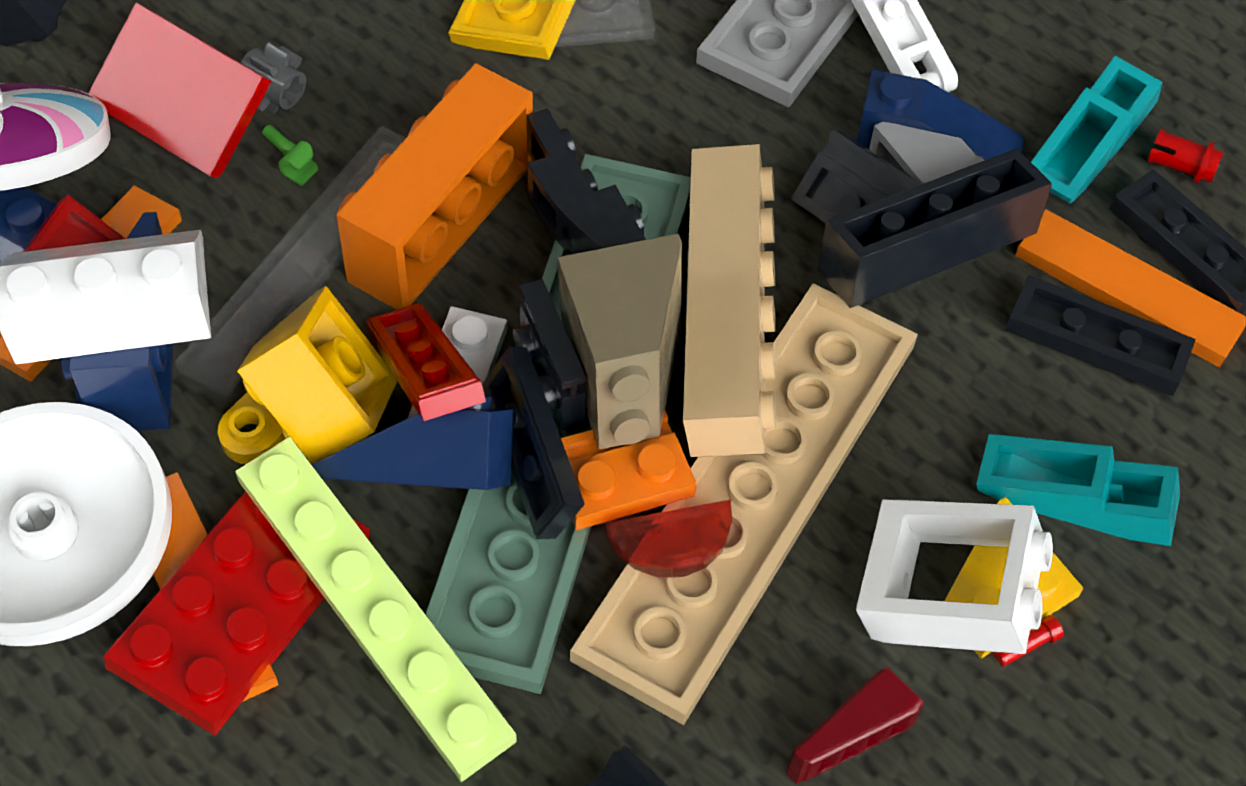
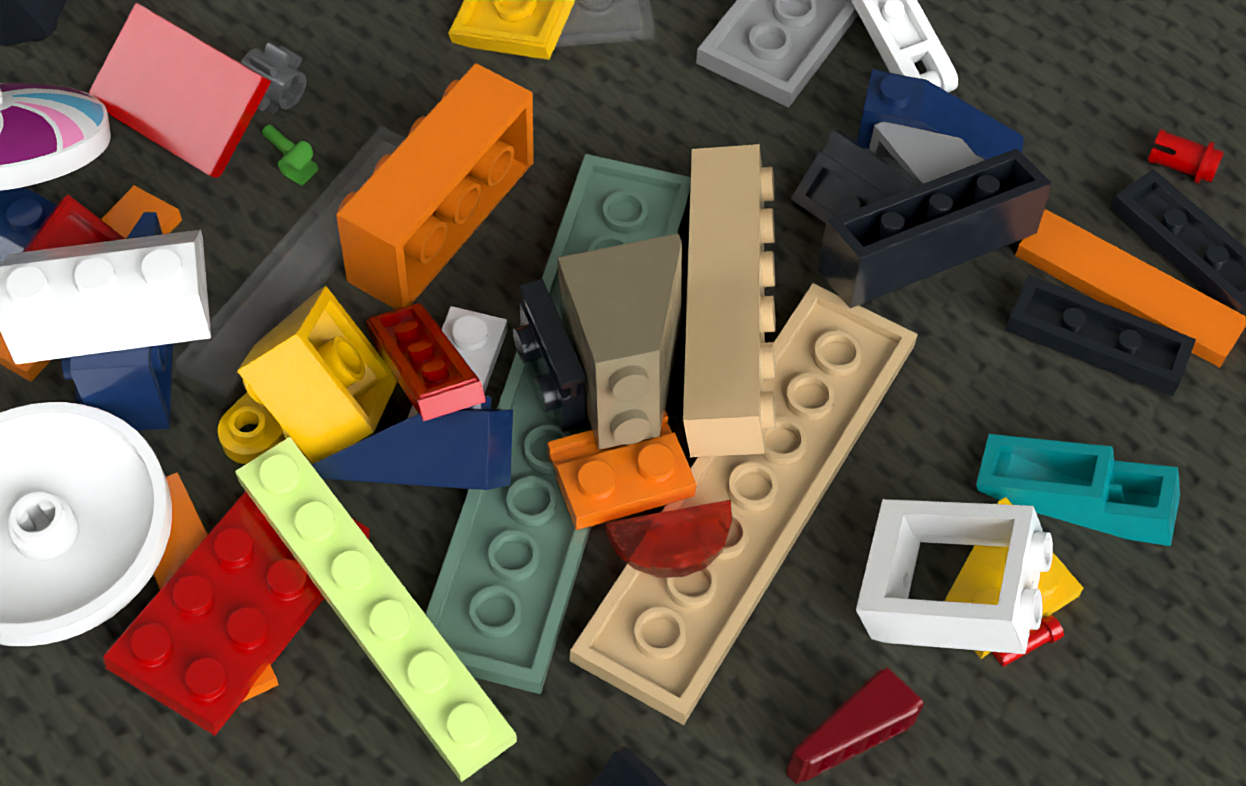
black tile [482,347,585,539] -> none
black slope [527,108,646,255] -> none
teal slope [1031,56,1162,204] -> none

